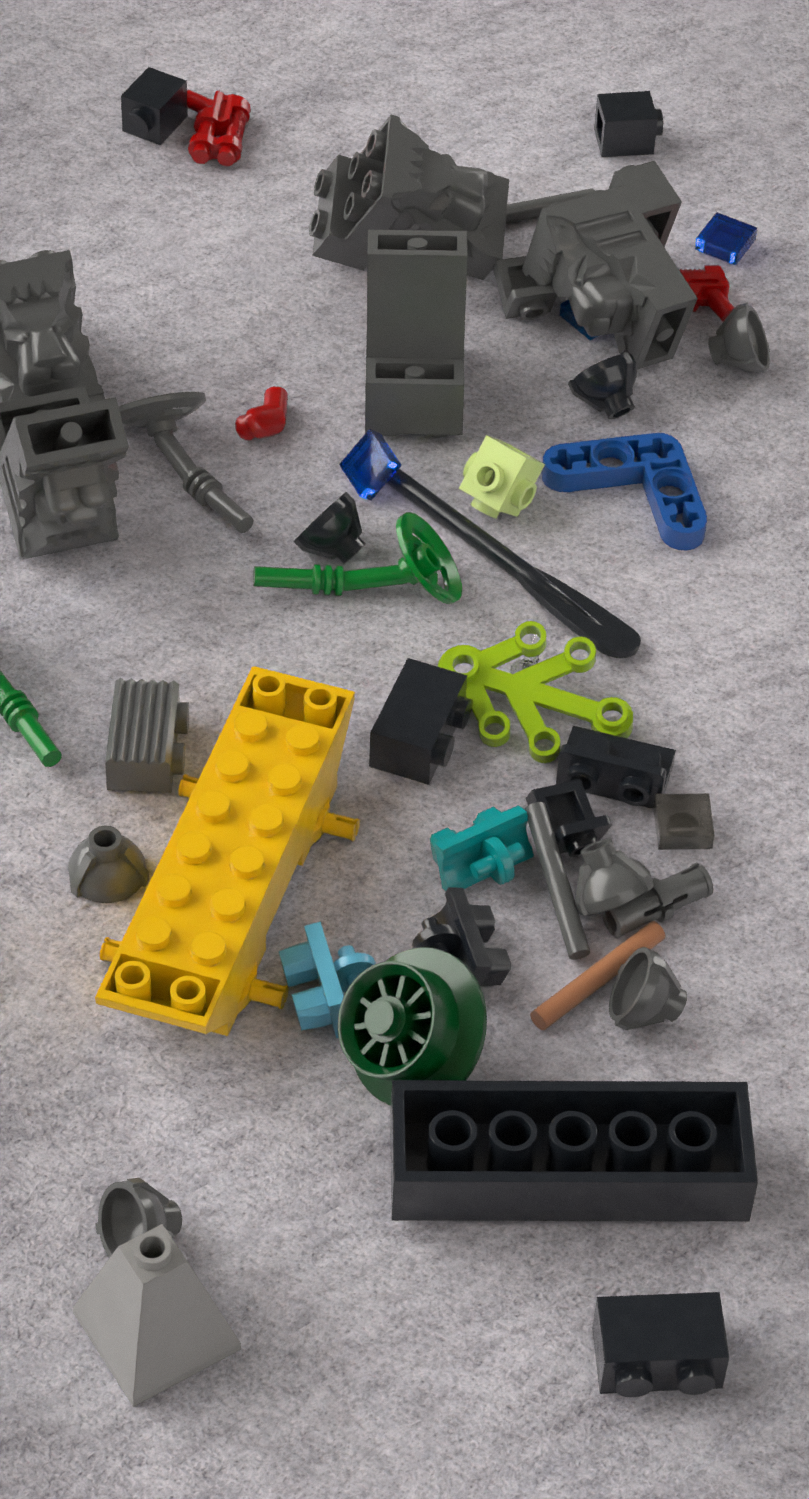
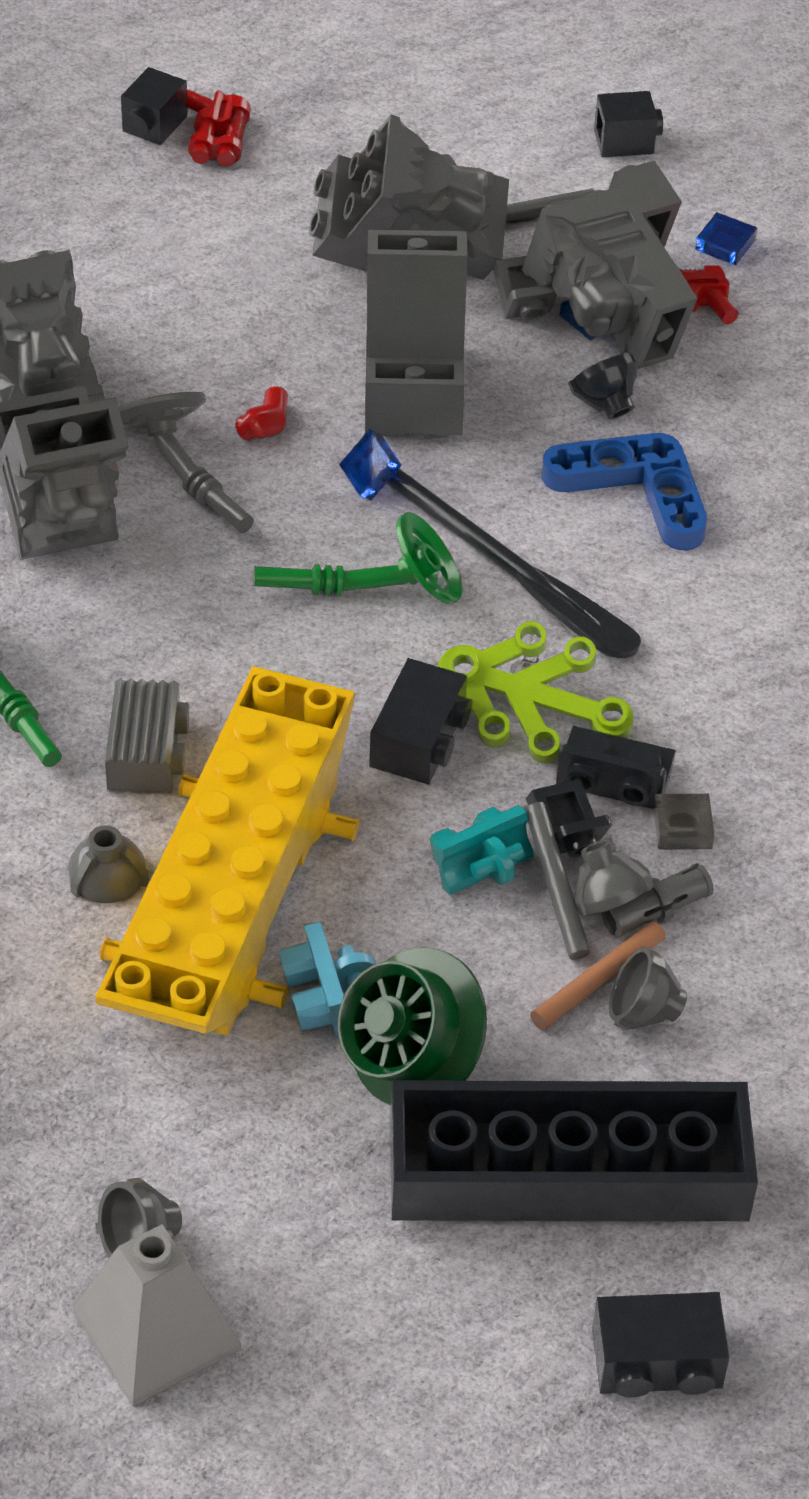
black piece [293,492,366,564] -> none
black hips [412,887,512,986] -> none
yellowish green brick [459,435,545,519] -> none
dark grey piece [708,302,770,373] -> none

